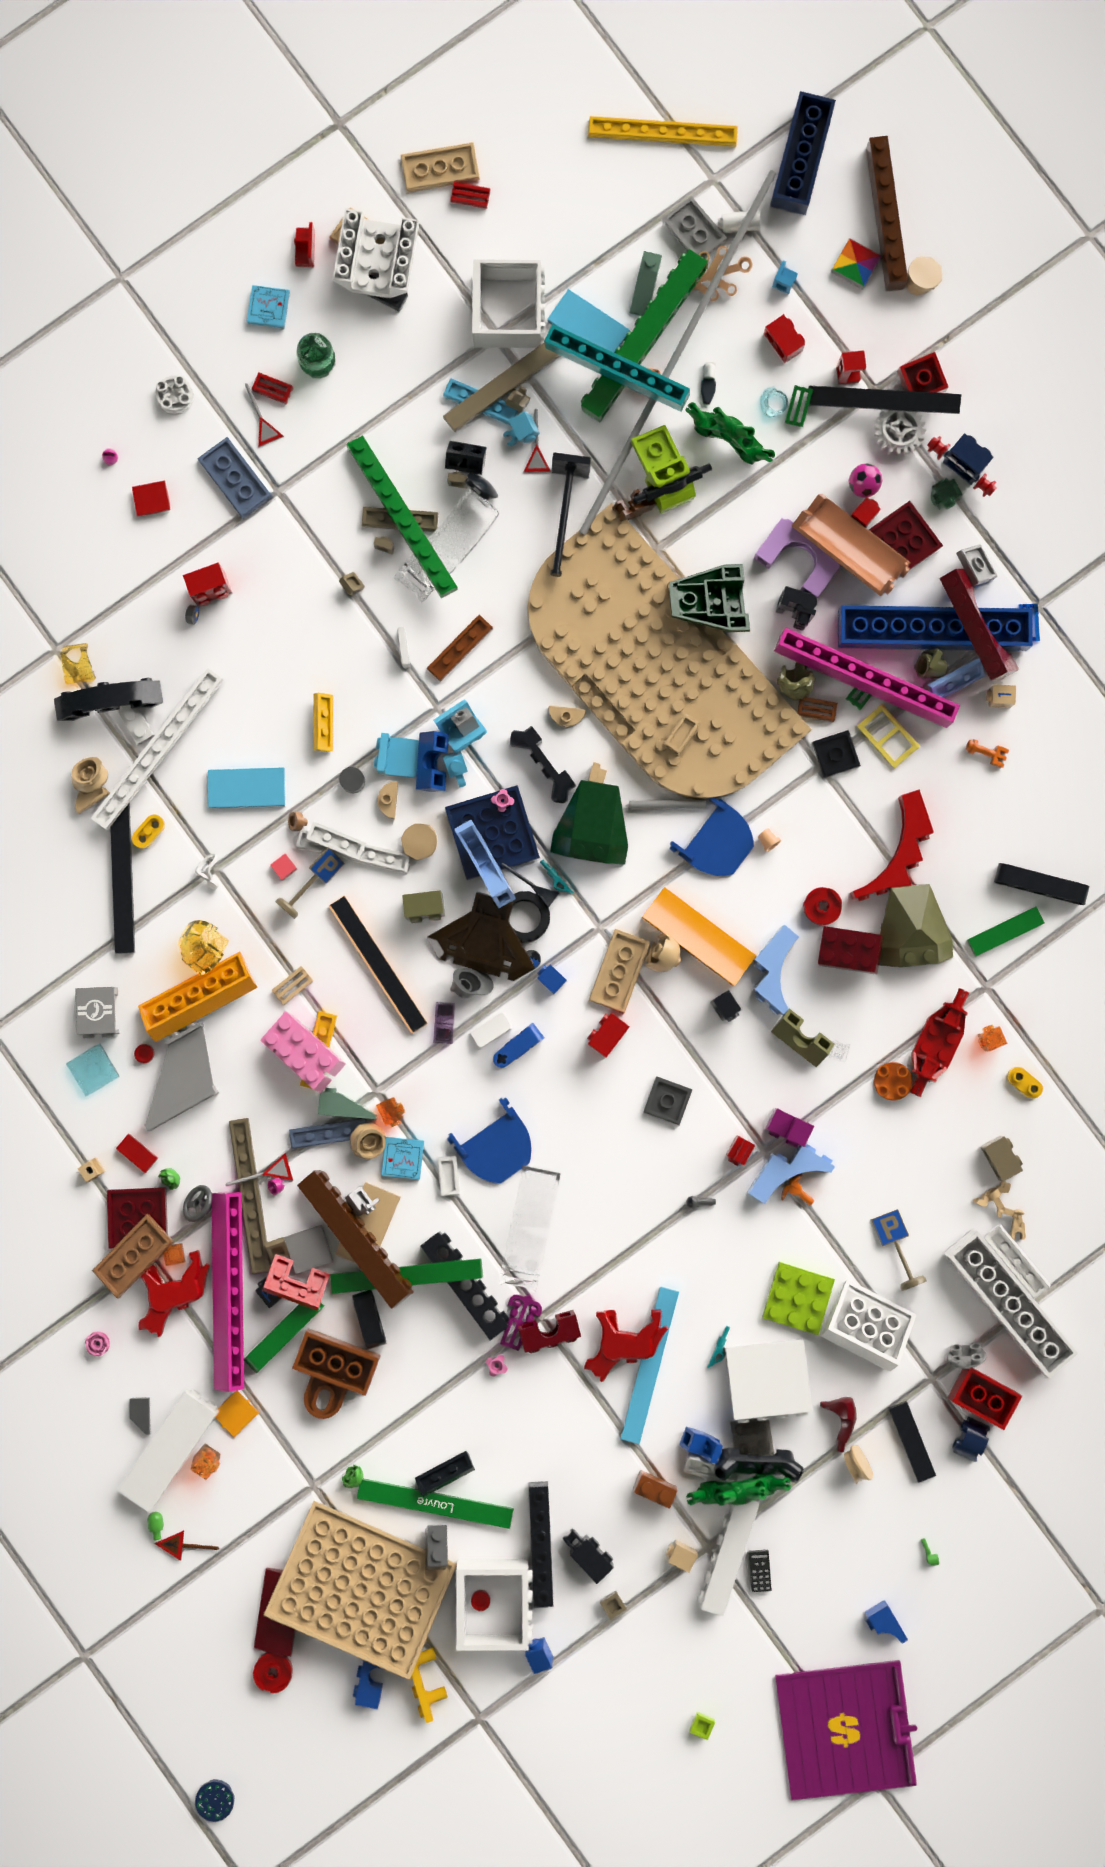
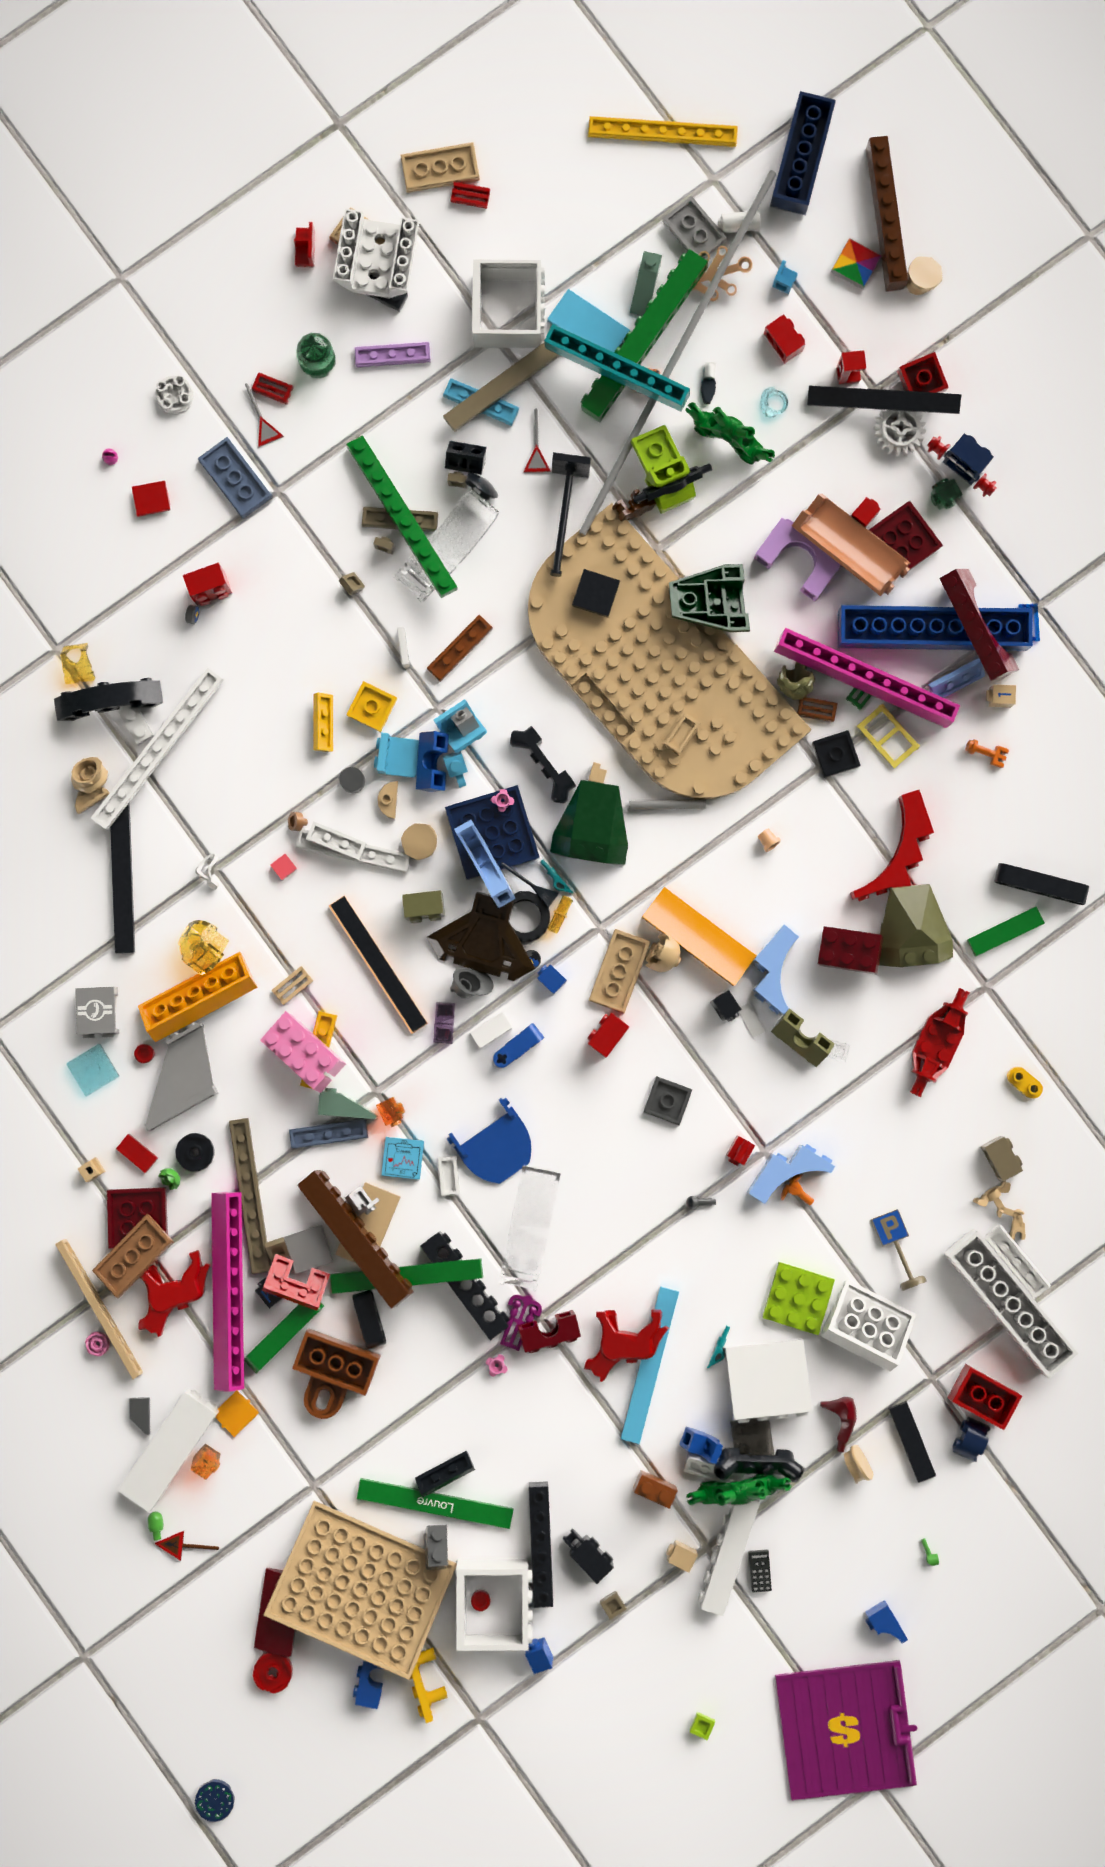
yellow plate [132,814,165,849] -> none
clear orange tile [163,1243,186,1266] -> none
dark grey piece [183,1185,212,1222] -> none
medium azure tile [208,767,286,808] -> none
piece [225,1153,293,1187] -> none
medium azure tile [247,285,290,329] -> none
dark pink hinge [268,1178,285,1195] -> none
dark tan piece [275,847,345,919] -> none
bright green plate [342,1464,364,1489] -> none
tan hat [350,1123,386,1160] -> none
medium azure brick [503,411,540,446] -> none
dark tan tile [505,386,531,413] -> none
tan plate [548,706,586,727] -> none
blue piece [669,797,754,876] -> none
magenta brick [765,1108,815,1148] -> none
black hips [775,586,817,631] -> none
green tile [785,385,813,428] -> none
red plate [803,887,842,926] -> none
dark pink piece [848,463,883,498] -> none
orange dish [874,1062,913,1101] -> none
olive piece [914,648,947,679] -> none
light grey dish [947,1342,987,1369] -> none
light grey tile [956,544,998,587] -> none
clear orange brick [977,1024,1008,1052] -> none
none -> tan tile [55,1239,143,1379]
none -> black plate [175,1133,215,1172]
none -> yellow plate [346,681,398,732]
none -> lavender tile [354,342,431,368]
none -> clear yellow axle [548,895,574,934]
none -> black tile [572,569,620,618]
none -> white sticker [739,1002,766,1038]

